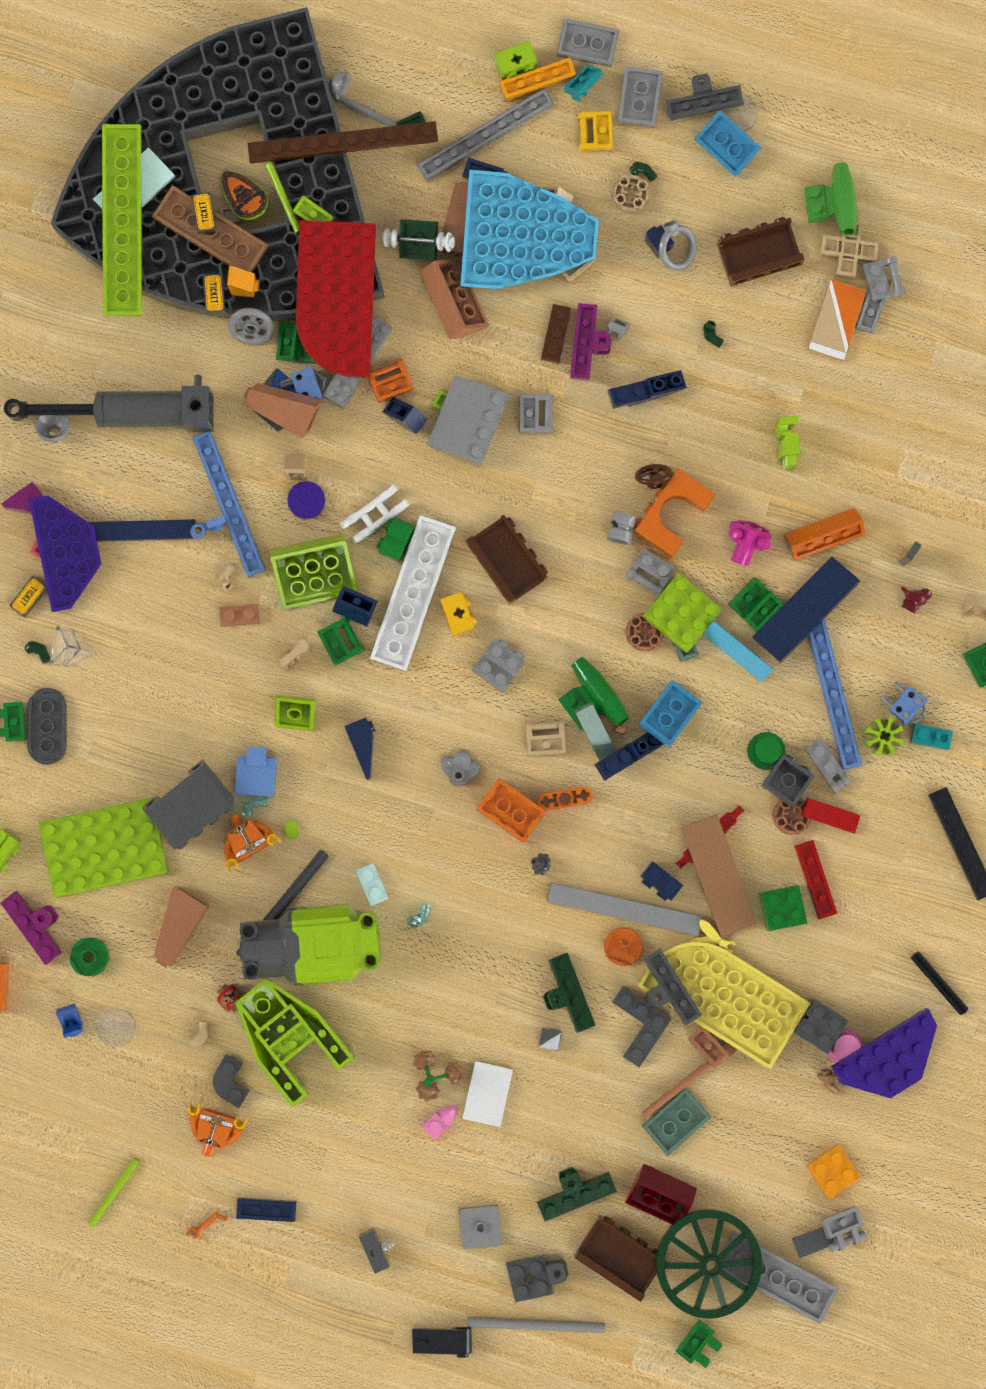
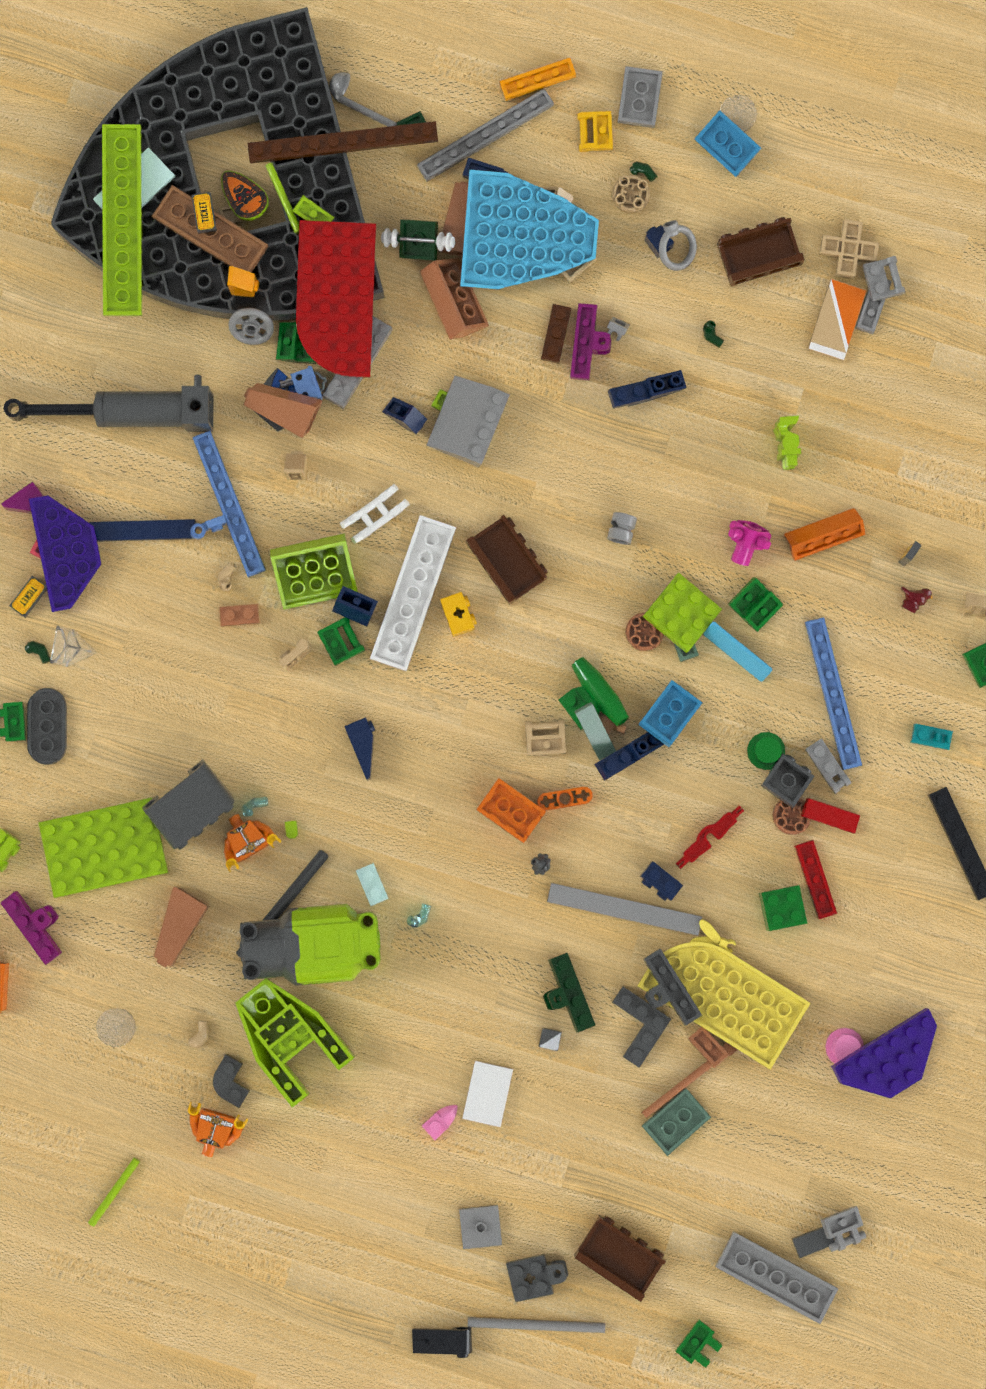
light grey piece [35,415,70,442] -> none
blue bracket [56,1003,83,1038] -> none
green plate [70,938,110,976] -> none
orange piece [186,1212,227,1239] -> none
tile [203,274,226,314] -> none
head [217,984,245,1013] -> none
medium blue piece [235,746,277,797] -> none
dark blue tile [236,1198,297,1222] -> none
lime slope [275,695,317,731] -> none
dark purple tile [287,481,326,520] -> none
dark grey piece [359,1228,395,1274] -> none
orange plate [369,358,414,403] -> none
green brick [377,517,415,563] -> none
medium nougat plant [413,1051,464,1102] -> none
light grey plate [442,750,480,787] -> none
light grey plate [472,638,526,693] -> none
lime brick [494,41,537,80] -> none
light grey plate [520,394,554,434] -> none
dark green plate [537,1167,617,1222] -> none
light grey tile [557,18,619,68] -> none
teal plate [564,64,603,102] -> none
orange tile [604,927,643,966] -> none
dark red slope [625,1163,697,1224] -> none
light grey plate [626,548,676,597] -> none
orange arch [634,469,716,559] -> none
reddish brown piece [635,464,673,489] -> none
dark green wheel [656,1209,762,1319] -> none
dark grey plate [666,73,744,121] -> none
medium nougat tile [681,814,757,937] -> none
dark blue tile [753,557,860,663] -> none
dark grey piece [793,999,848,1054] -> none
bright green plate [805,162,857,236] -> none
light orange plate [806,1144,861,1199] -> none
medium nougat plate [817,1069,839,1095] -> none
lime gear [863,717,904,756] -> none
medium blue piece [881,681,928,726] -> none
black axle [911,952,968,1015] -> none

